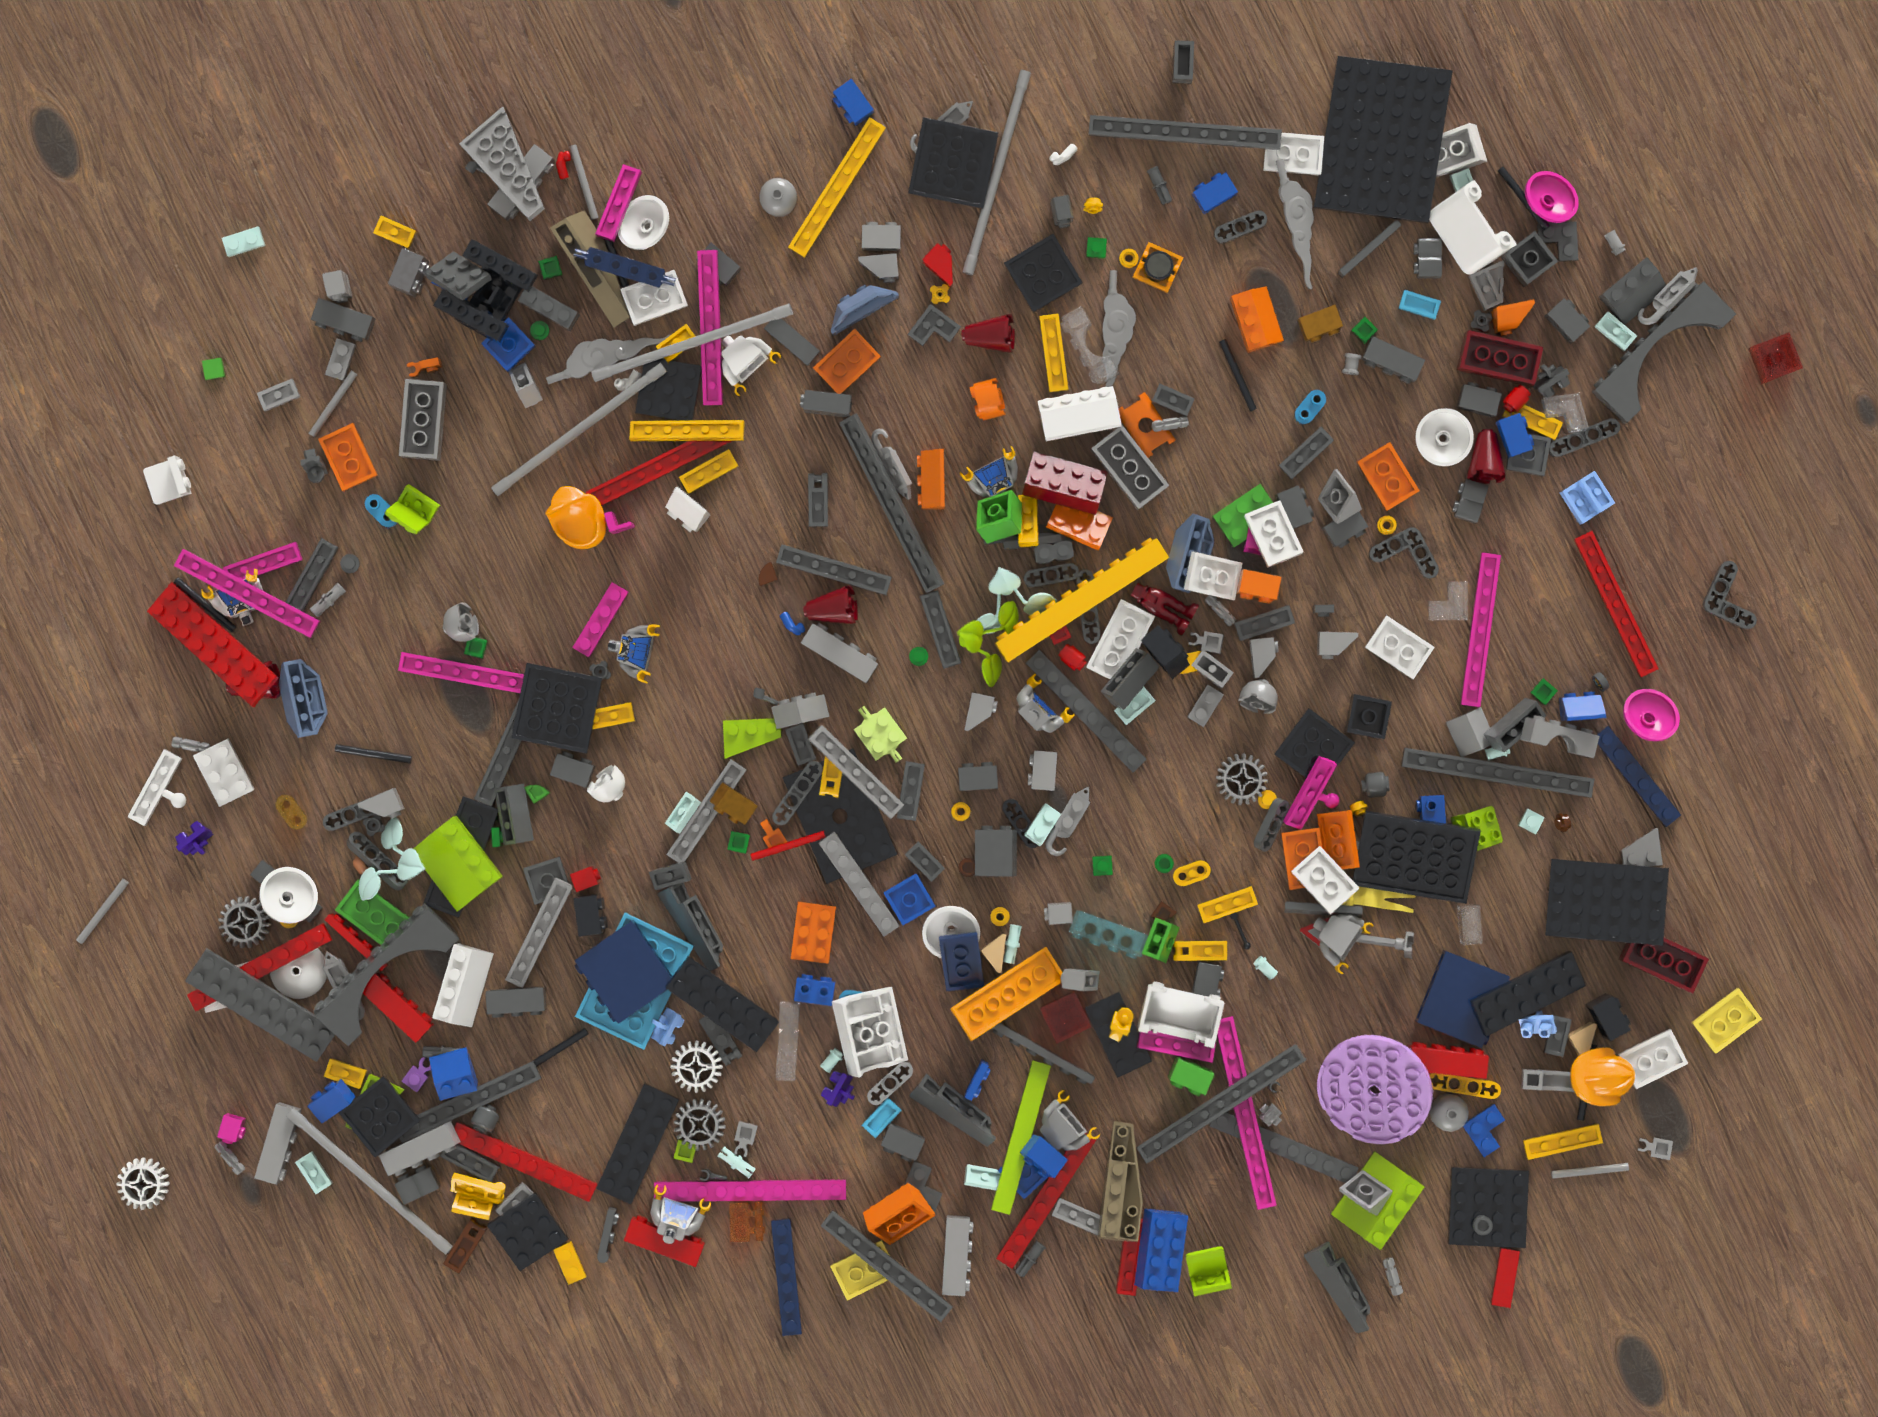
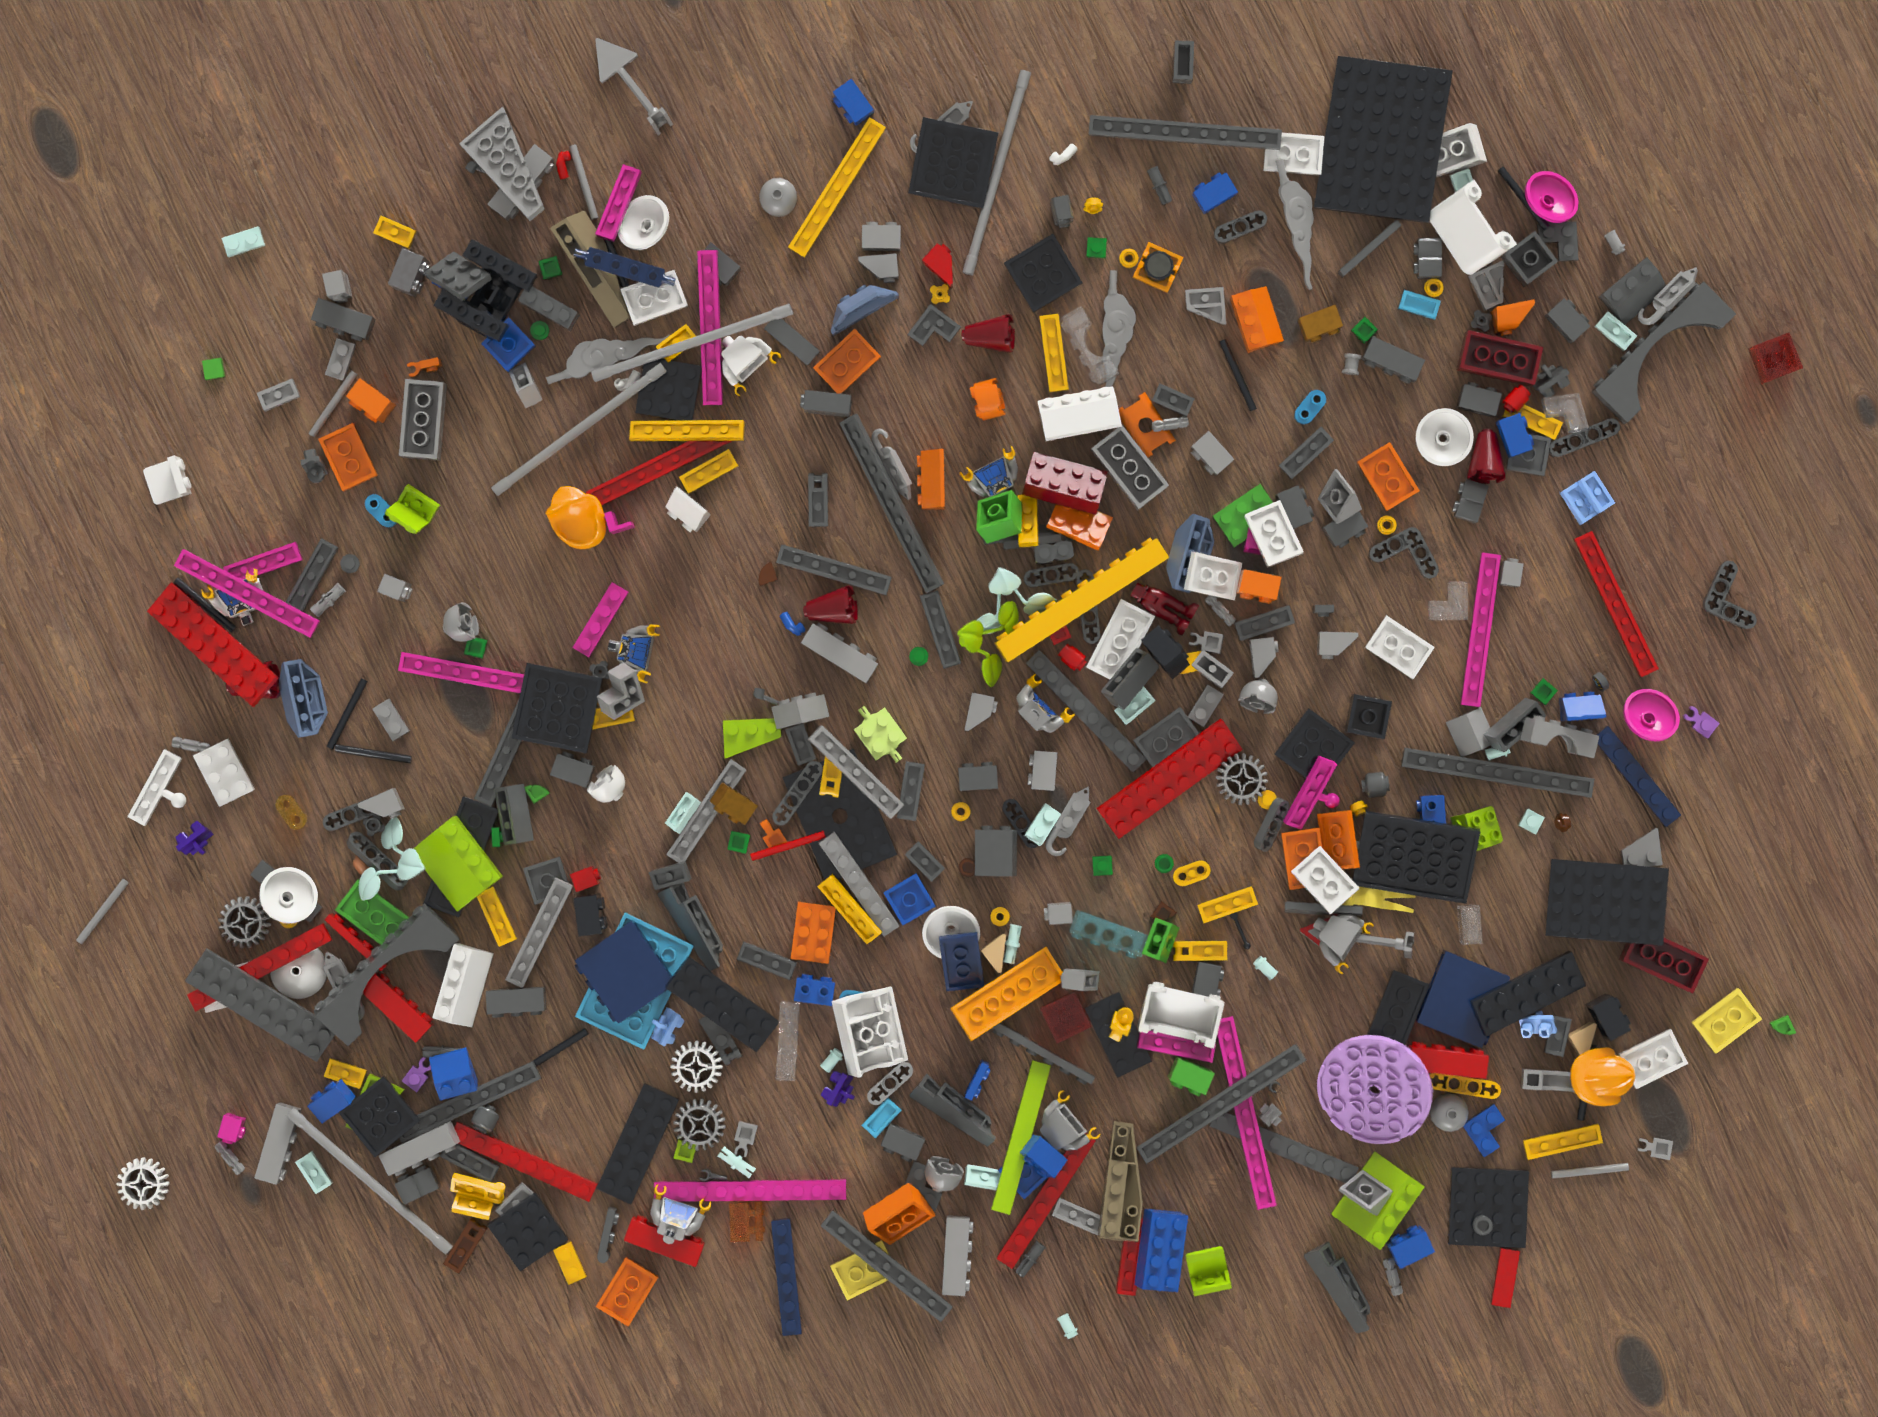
none -> black bar [327,678,368,749]
none -> orange brick [346,378,396,423]
none -> light grey plate [373,699,410,741]
none -> light grey brick [377,574,413,602]
none -> yellow plate [477,887,517,947]
none -> light grey piece [595,38,673,136]
none -> orange plate [596,1256,659,1327]
none -> light grey brick [597,663,645,720]
none -> dark grey tile [737,941,797,980]
none -> yellow plate [817,874,882,944]
none -> light grey cylinder [924,1156,964,1192]
none -> light aqua pin [1057,1313,1078,1339]
none -> red plate [1096,718,1243,839]
none -> dark grey plate [1133,707,1199,768]
none -> light grey wing [1185,287,1226,325]
none -> light grey brick [1190,431,1234,476]
none -> black plate [1367,970,1430,1046]
none -> blue brick [1386,1225,1435,1269]
none -> yellow plate [1424,278,1444,297]
none -> light grey brick [1498,558,1524,587]
none -> medium lavender plate [1683,706,1720,739]
none -> bright green tile [1770,1015,1796,1035]

